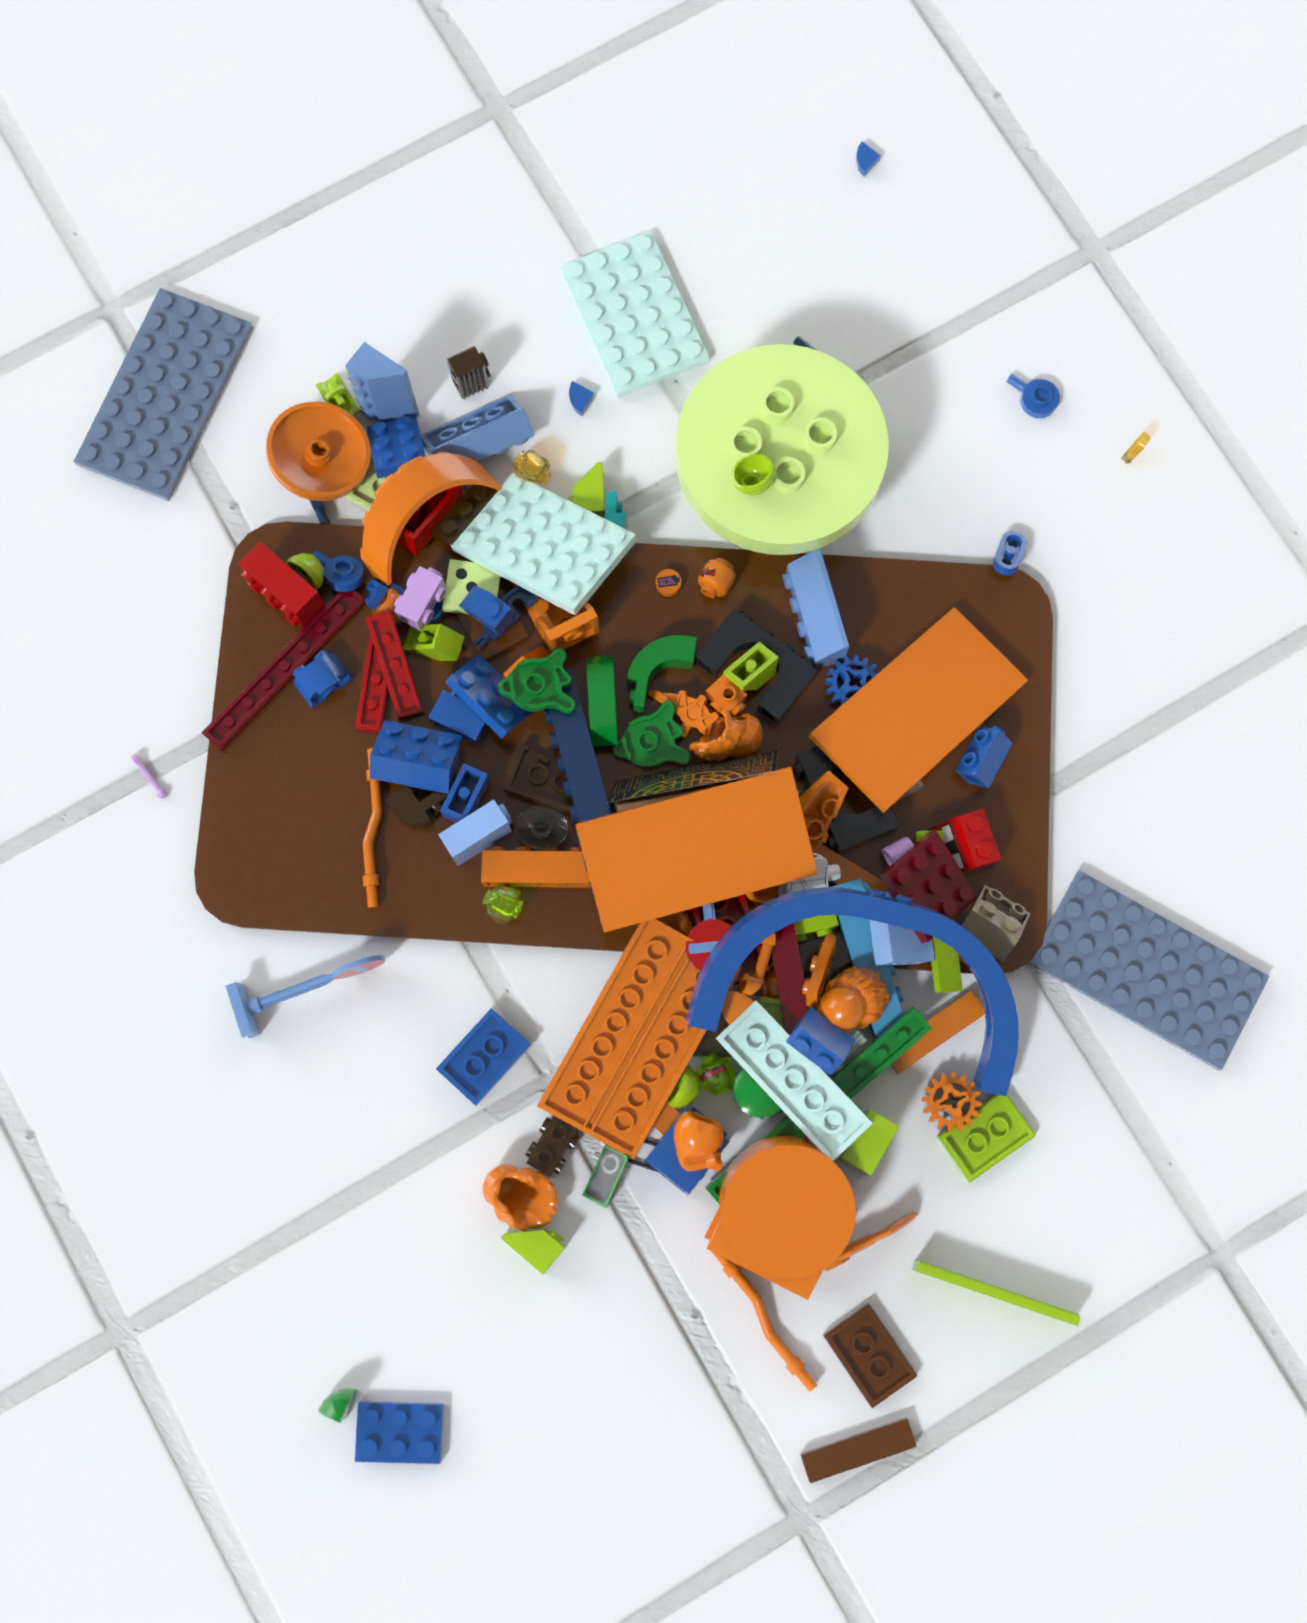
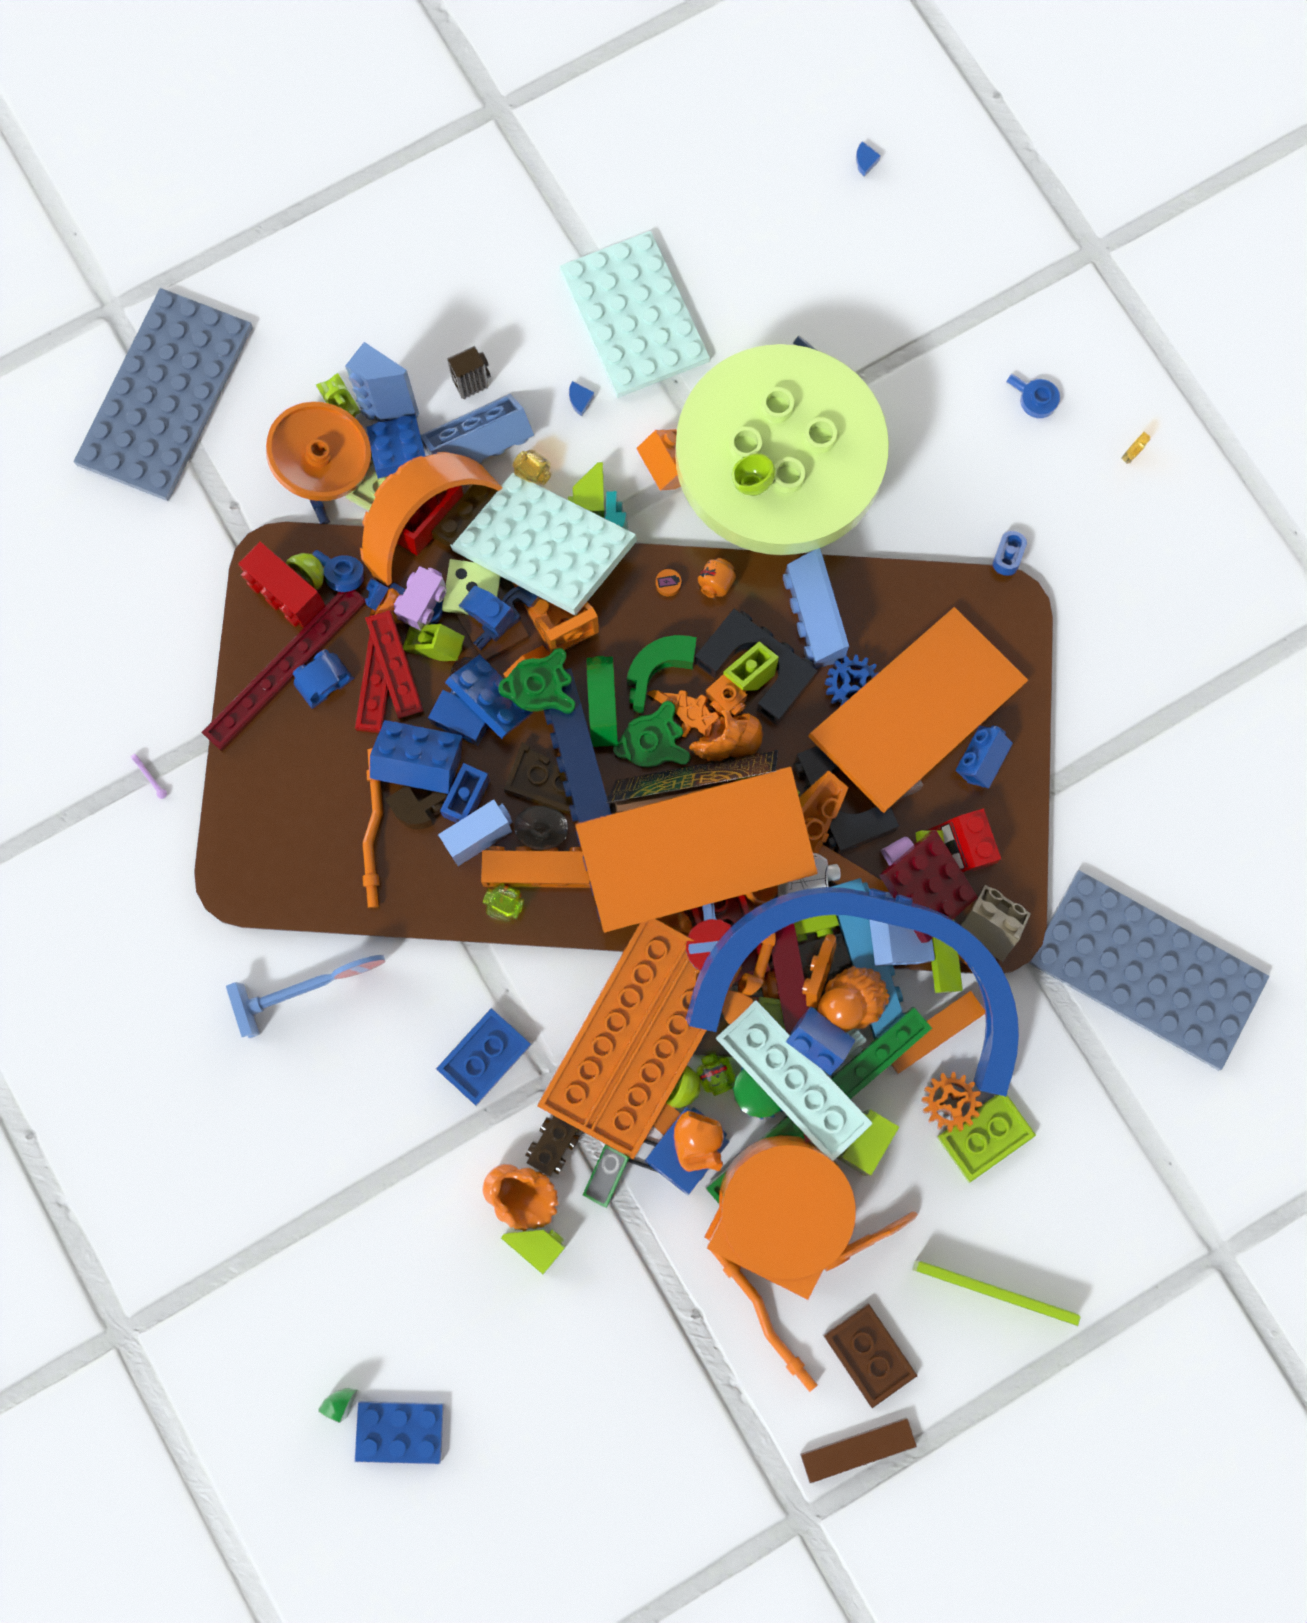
none -> orange slope [636,429,681,491]

